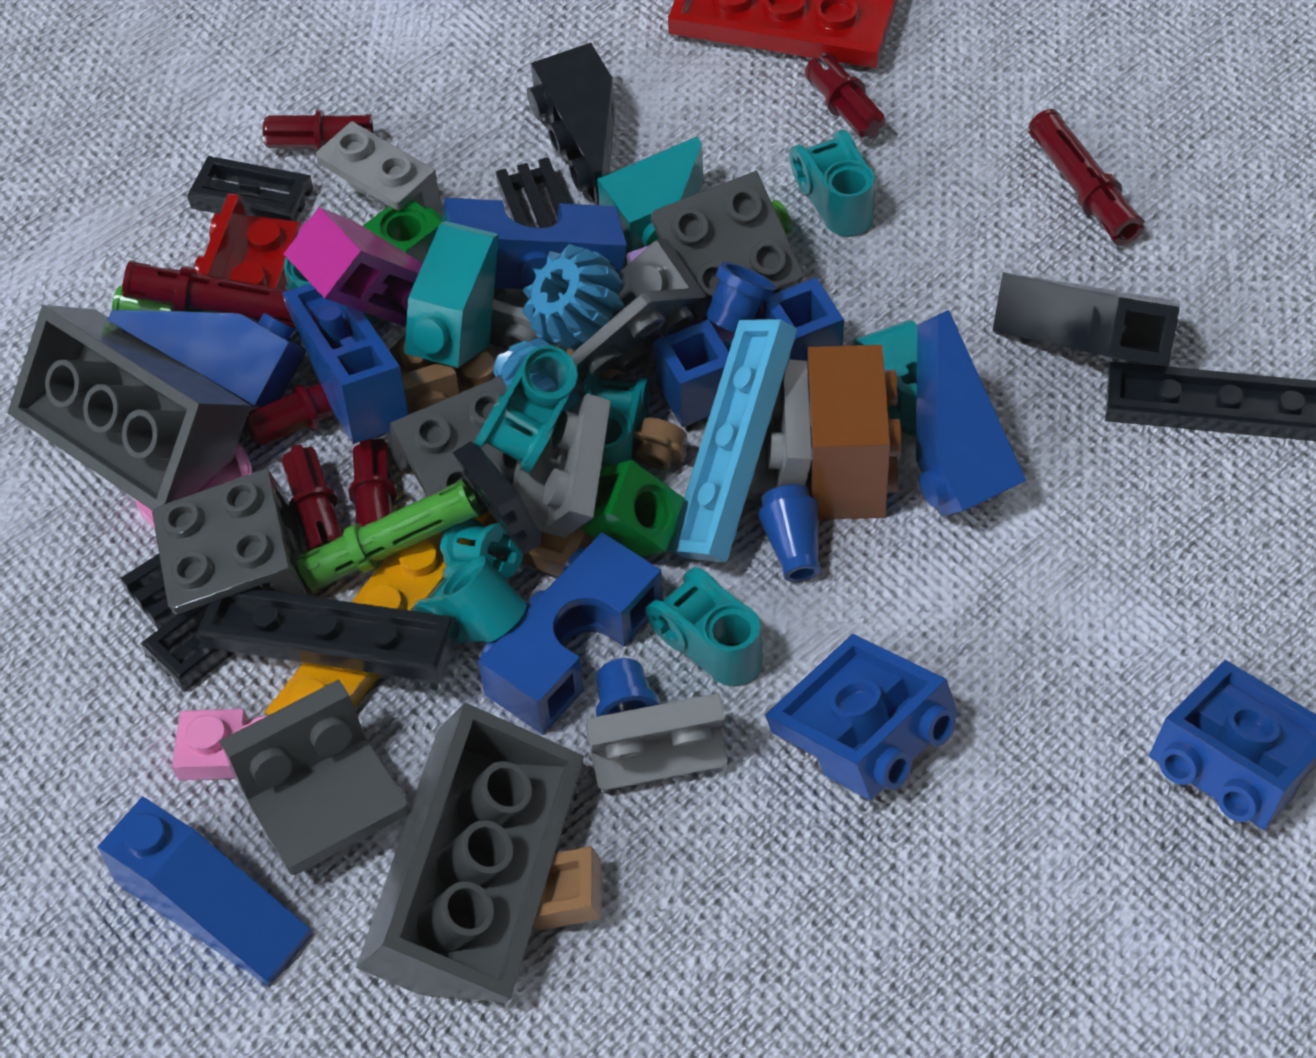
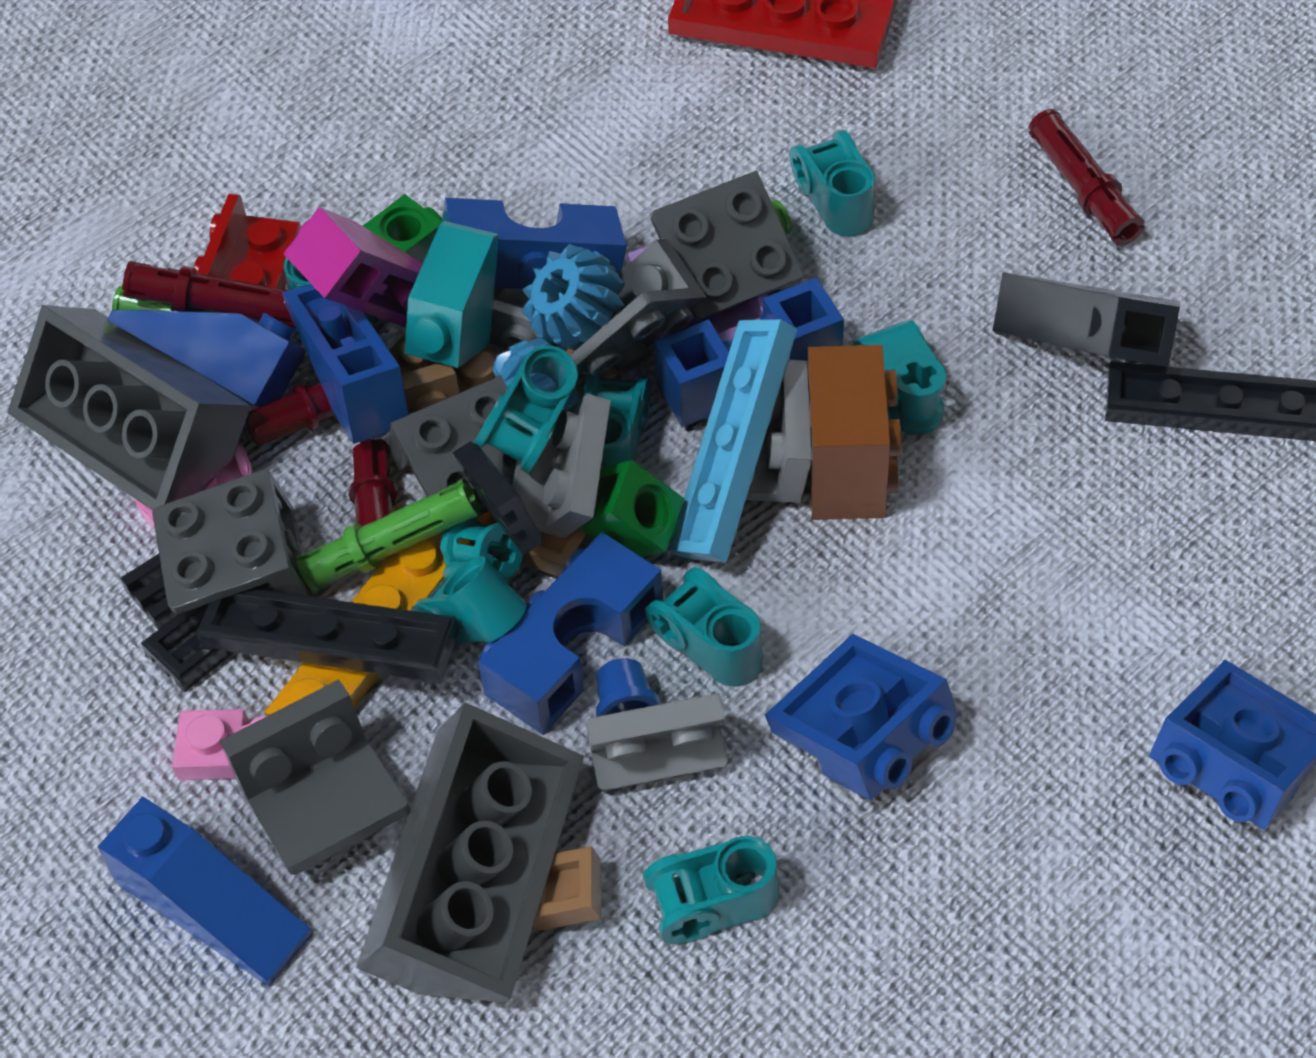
black tile [187,156,313,222] -> none
dark red axle [262,110,374,152] -> none
dark red axle [282,445,343,552] -> none
light grey bracket [316,121,443,217] -> none
black tile [495,157,567,228] -> none
black slope [527,43,615,205] -> none
teal slope [597,137,704,254] -> none
medium nougat plate [633,418,687,470] -> none
blue piece [706,262,776,333] -> none
blue cone [758,484,821,582] -> none
dark red axle [805,52,886,139] -> none
blue slope [916,310,1026,517] -> none
none -> teal piece [643,836,780,944]

